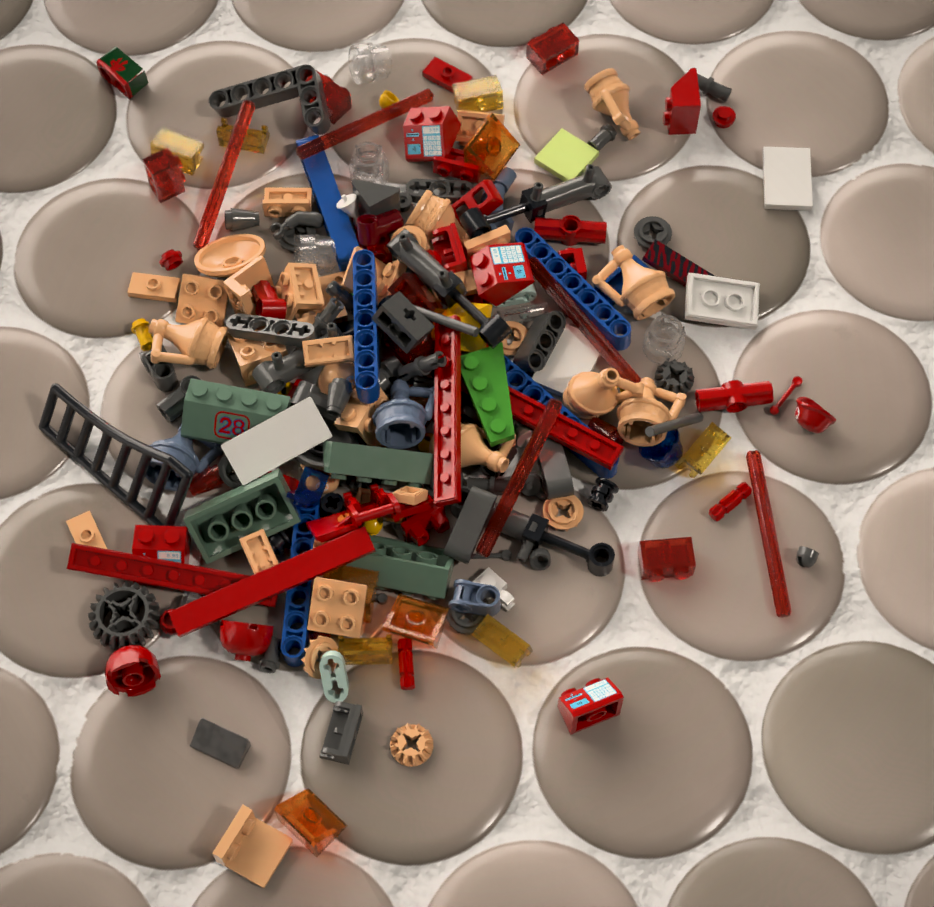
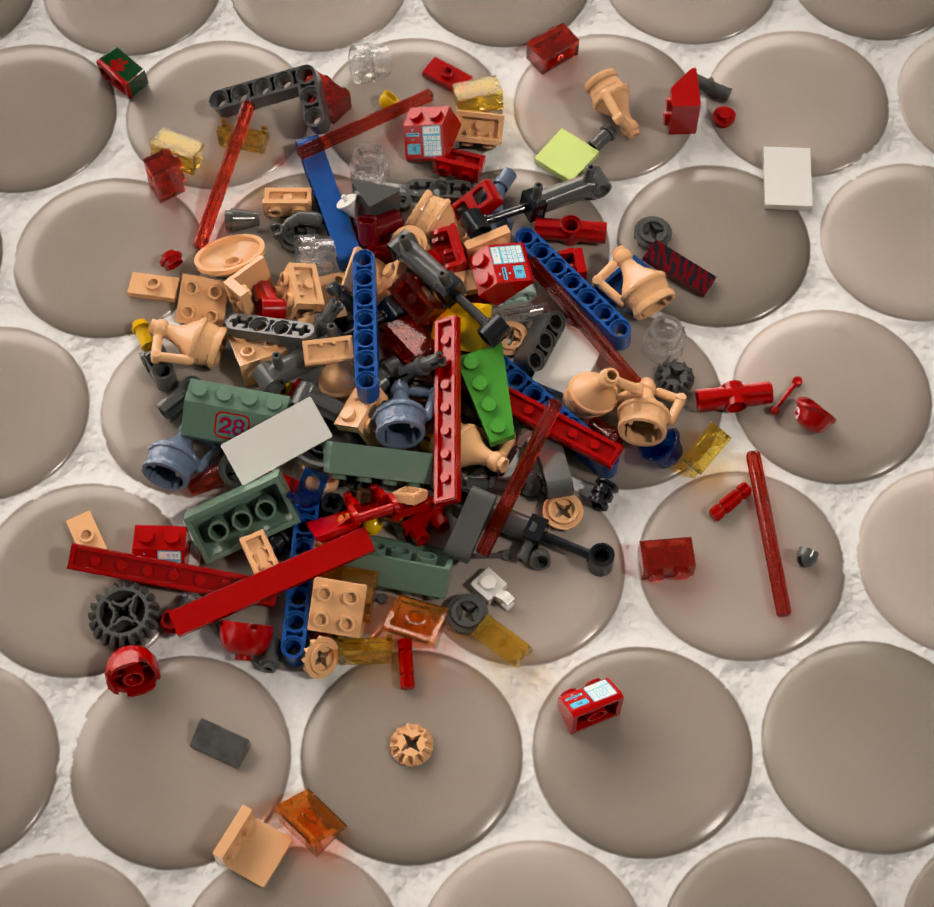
black bar [39,383,193,526] -> none
light aqua beam [319,650,349,703] -> none
dark grey hinge [320,701,363,765] -> none
dark grey cone [326,378,353,418] -> none
dark grey brick [371,291,435,354] -> none
dark grey bar [414,305,479,337] -> none
sand blue piece [448,579,501,617] -> none
clear orange slope [464,113,520,180] -> none
dark grey bar [645,412,703,437] -> none
white tile [684,273,760,330] -> none

